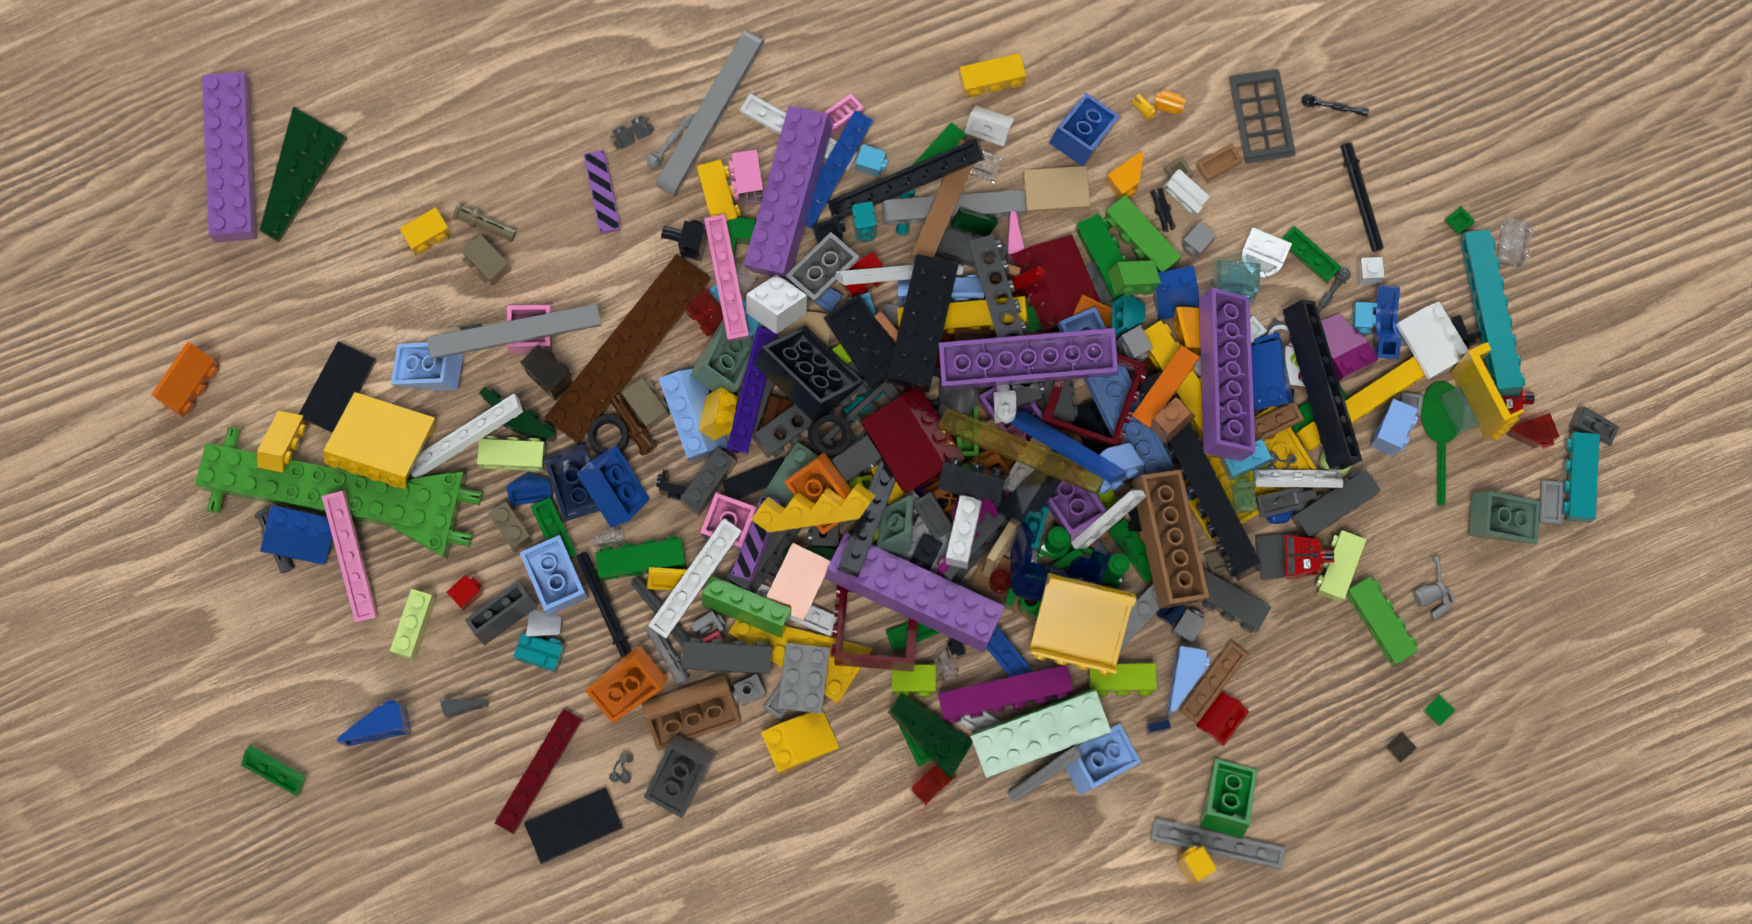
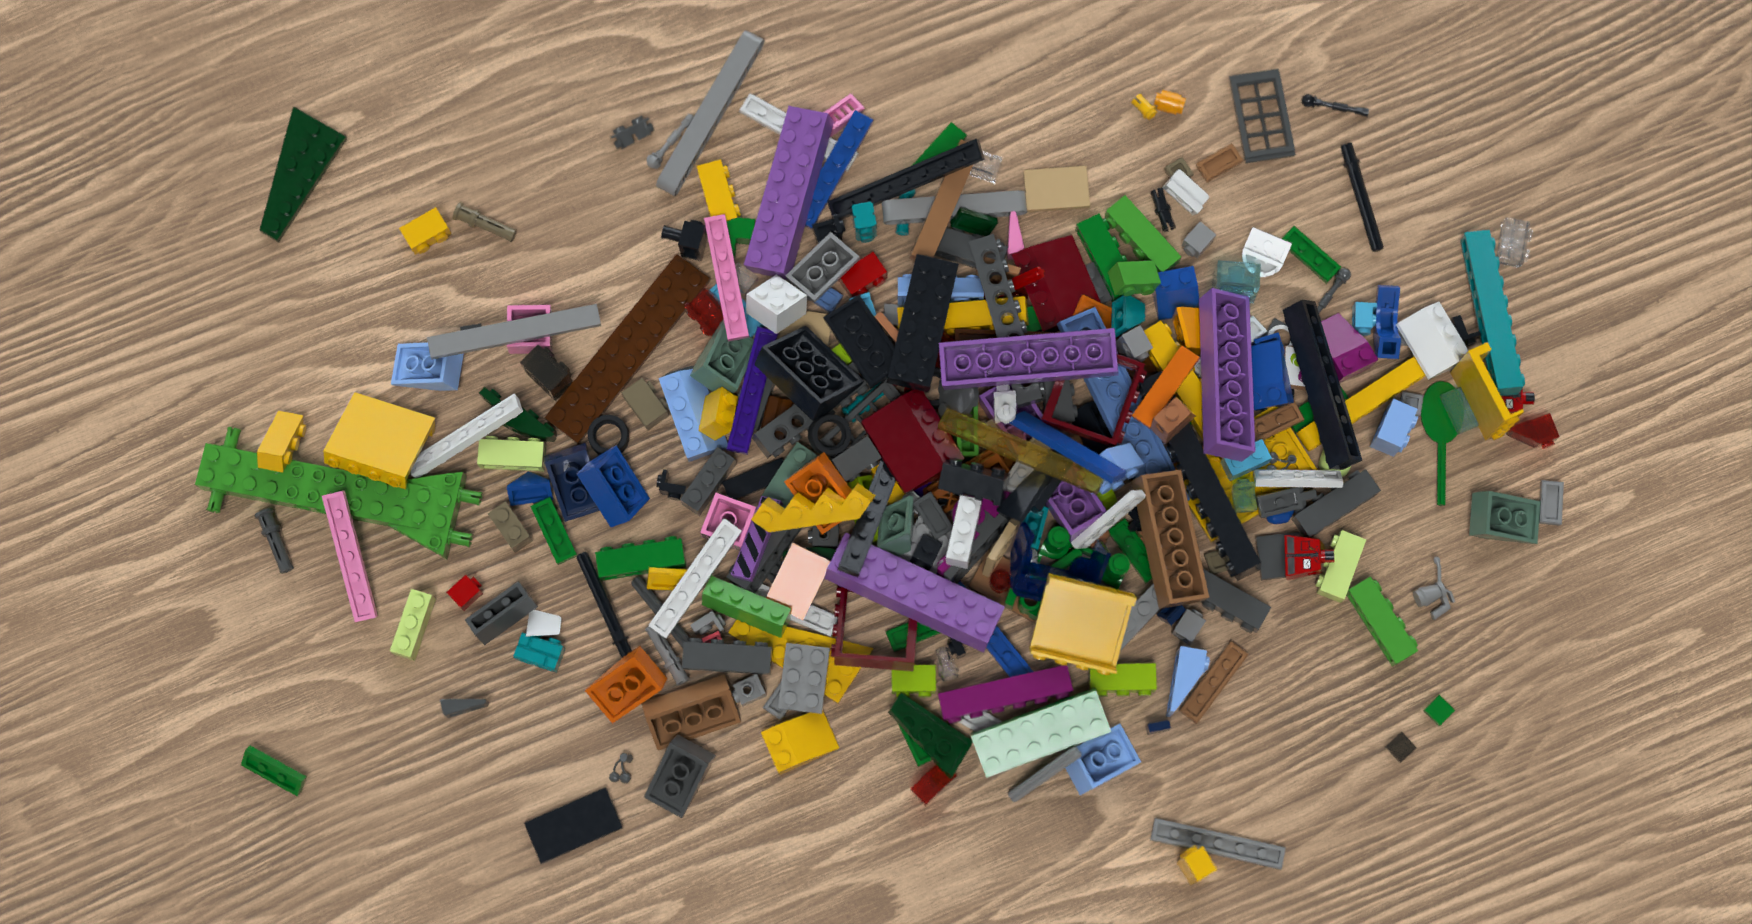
orange slope [151,341,219,418] -> none
medium lavender brick [202,72,257,243] -> none
blue slope [260,505,332,565] -> none
black tile [299,341,377,433] -> none
blue slope [337,700,411,747] -> none
dark tan brick [461,234,511,286] -> none
dark red plate [494,708,583,835] -> none
light blue slope [519,535,588,616] -> none
tile [583,150,621,235] -> none
clear cone [592,526,626,548] -> none
reddish brown pin [610,394,657,456] -> none
bright pink brick [729,150,764,206] -> none
white tile [836,261,963,285] -> none
medium azure brick [856,144,889,177] -> none
yellow brick [959,53,1026,98] -> none
white panel [964,105,1014,147] -> none
blue slope [1049,93,1120,166] -> none
light orange slope [1106,151,1144,199] -> none
red panel [1196,692,1249,746] -> none
green slope [1200,758,1258,838] -> none
white brick [1357,257,1384,285] -> none
green tile [1444,206,1475,236] -> none
teal brick [1562,432,1600,523] -> none
dark grey slope [1569,406,1619,446] -> none

